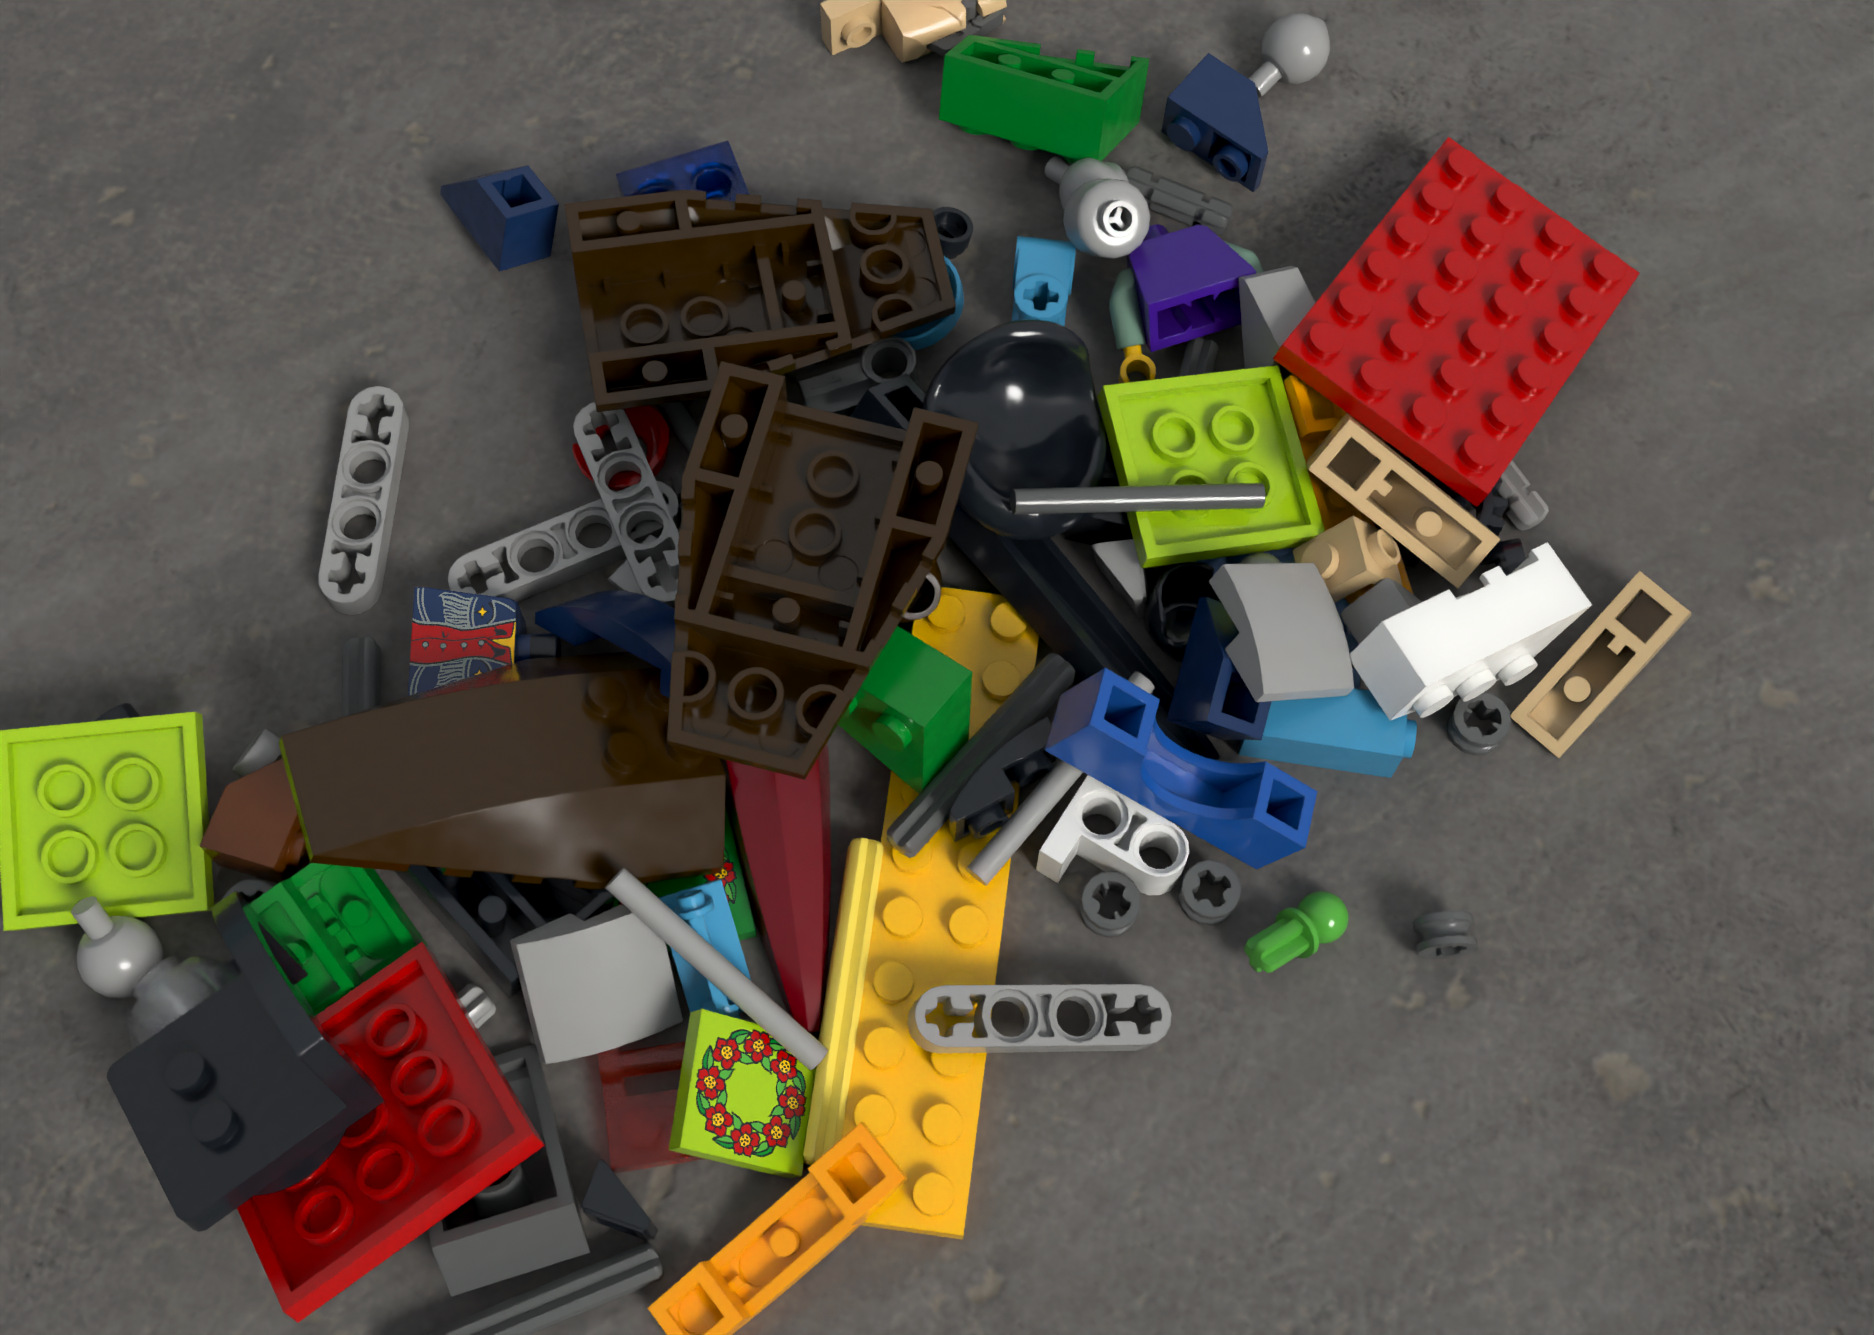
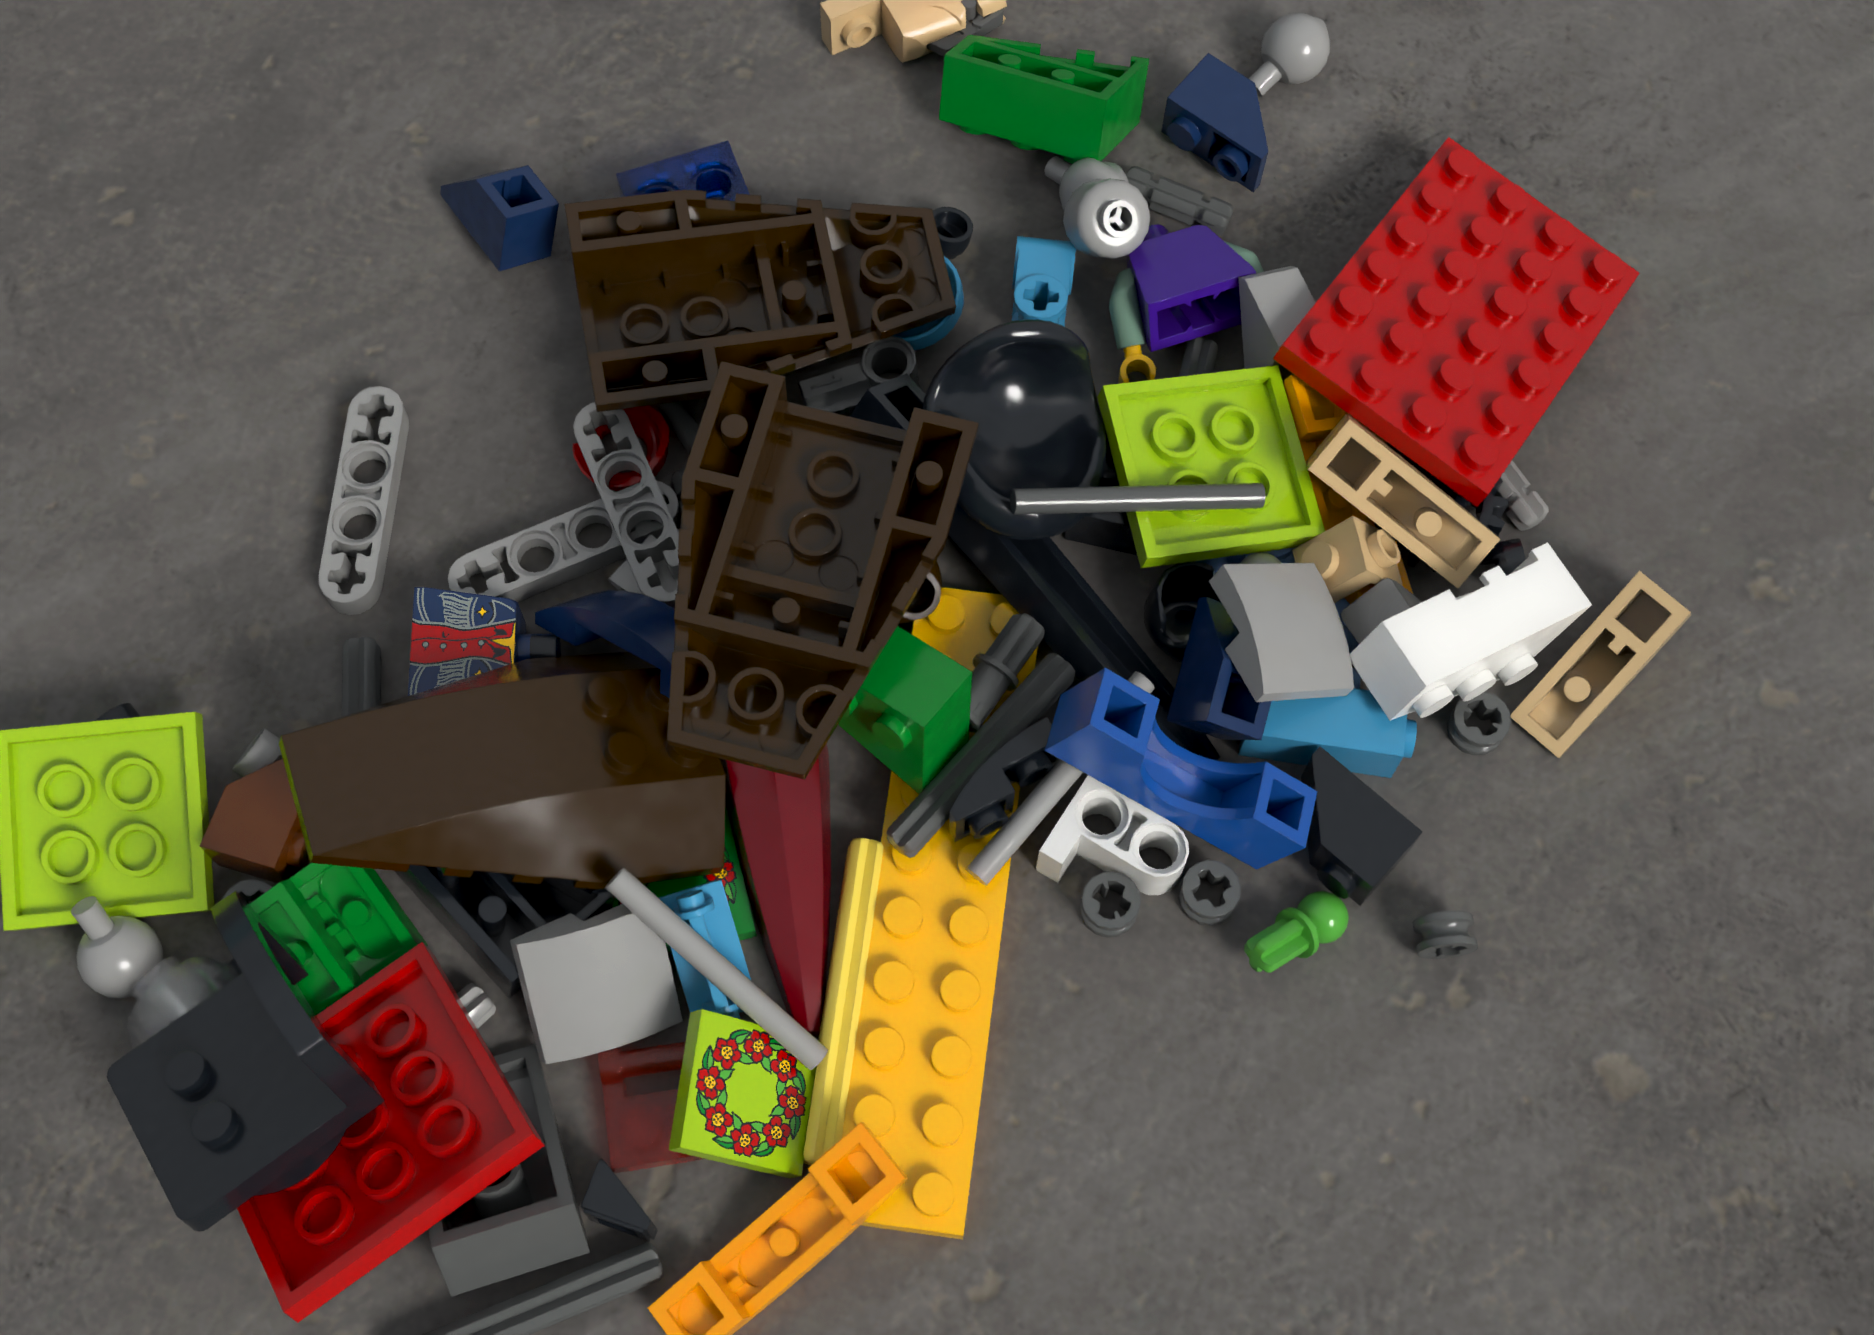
light grey beam [907,984,1172,1054] -> none
light grey slope [1092,539,1148,618] -> none
none -> dark grey axle [969,613,1045,733]
none -> black slope [1301,746,1423,906]

